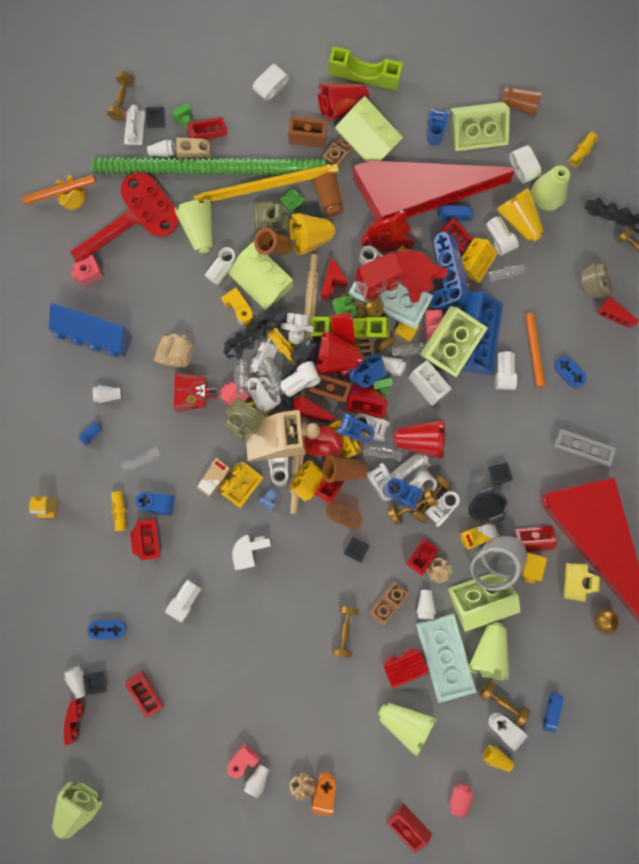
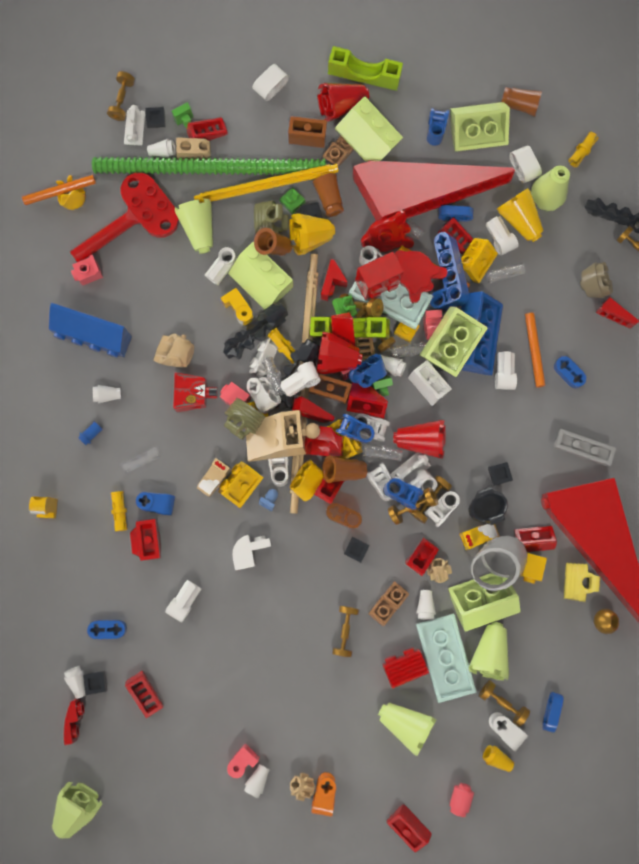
clear pin [234,359,249,395] -> none
white hips [281,313,313,344] -> none

